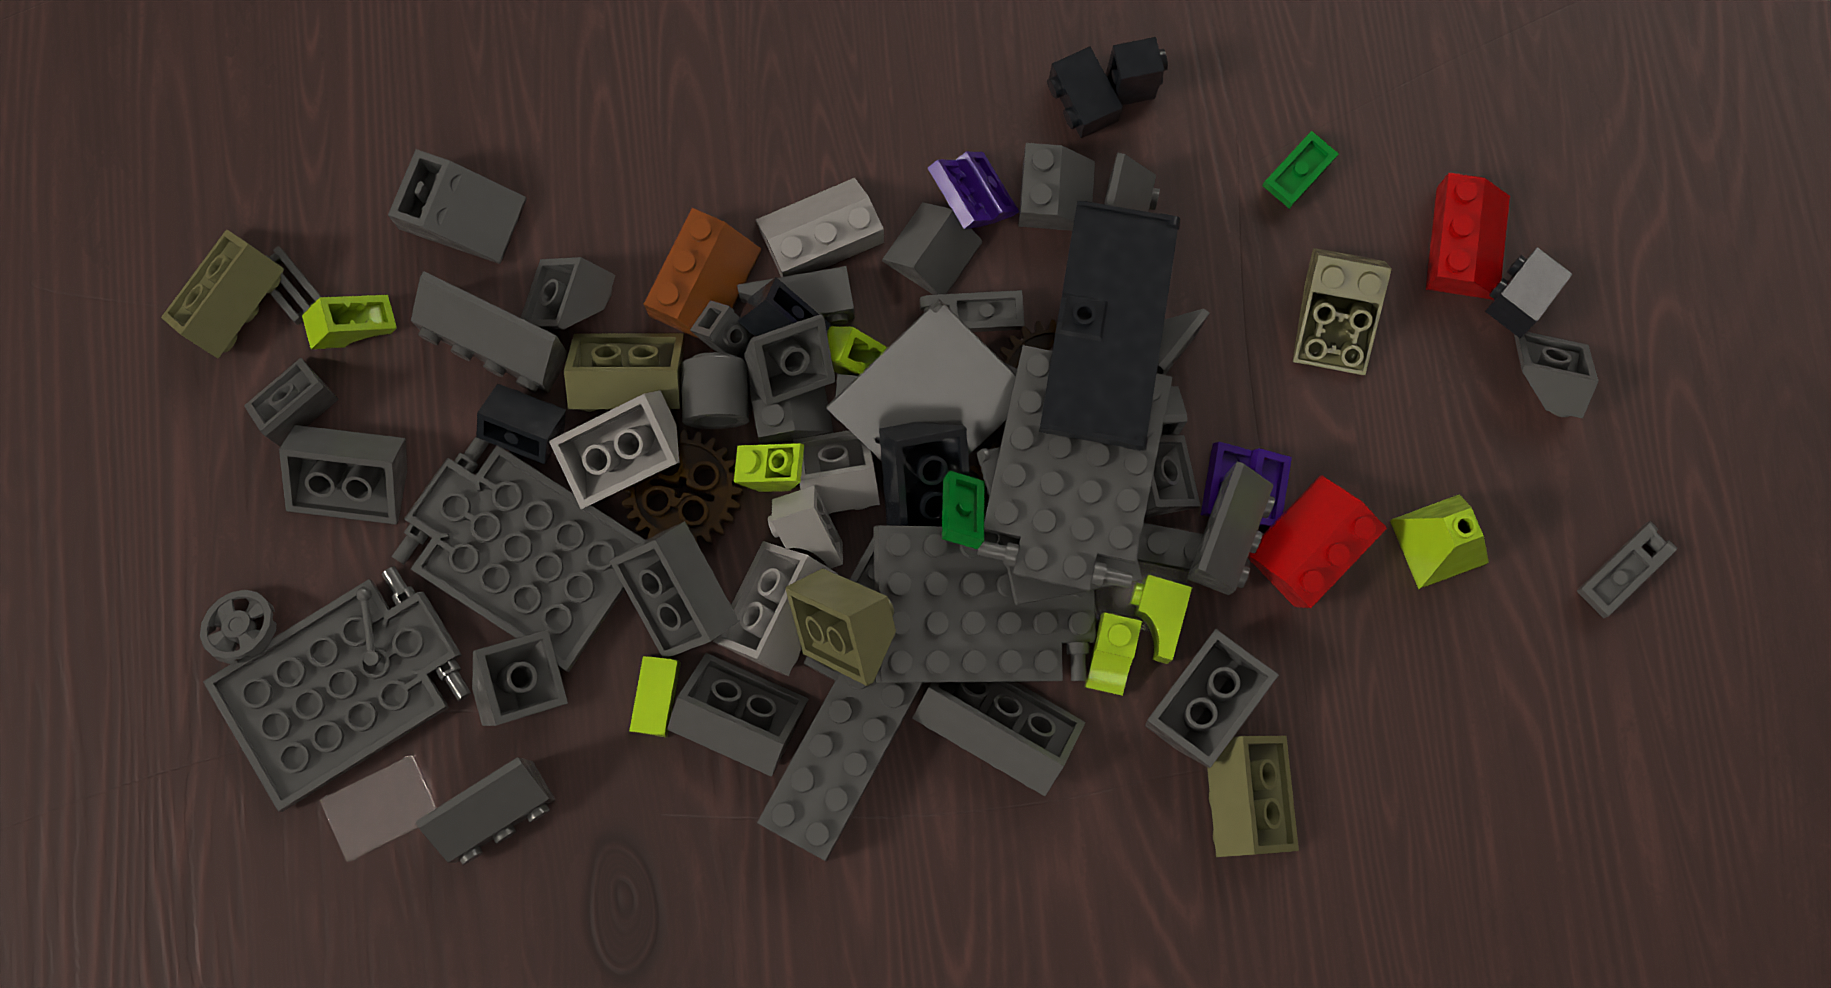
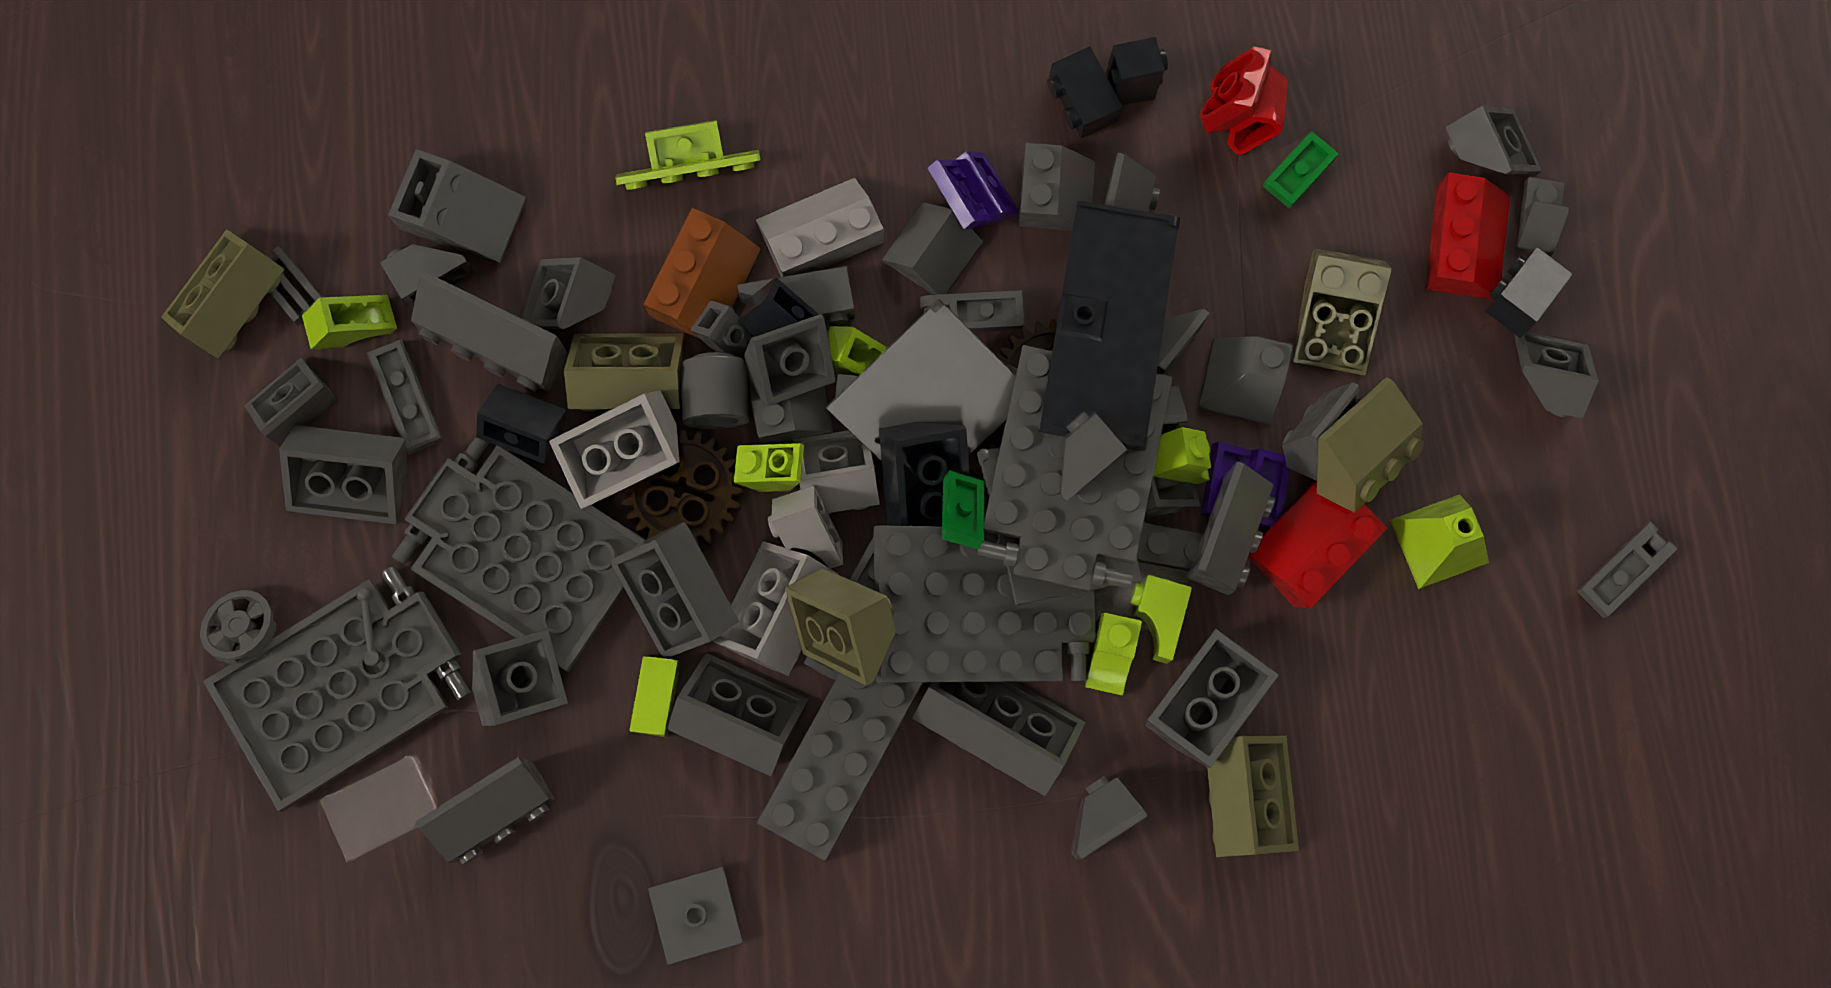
none -> dark grey tile [367,339,444,455]
none -> dark grey slope [380,244,474,309]
none -> lime bracket [615,120,761,190]
none -> dark grey plate [648,867,744,965]
none -> dark grey slope [1061,411,1127,501]
none -> dark grey slope [1070,776,1147,859]
none -> lime arch [1153,427,1211,484]
none -> dark grey slope [1198,336,1293,425]
none -> red piece [1200,47,1289,155]
none -> dark grey slope [1282,382,1361,481]
none -> olive slope [1317,377,1424,513]
none -> dark grey slope [1446,105,1542,175]
none -> dark grey slope [1516,177,1569,255]

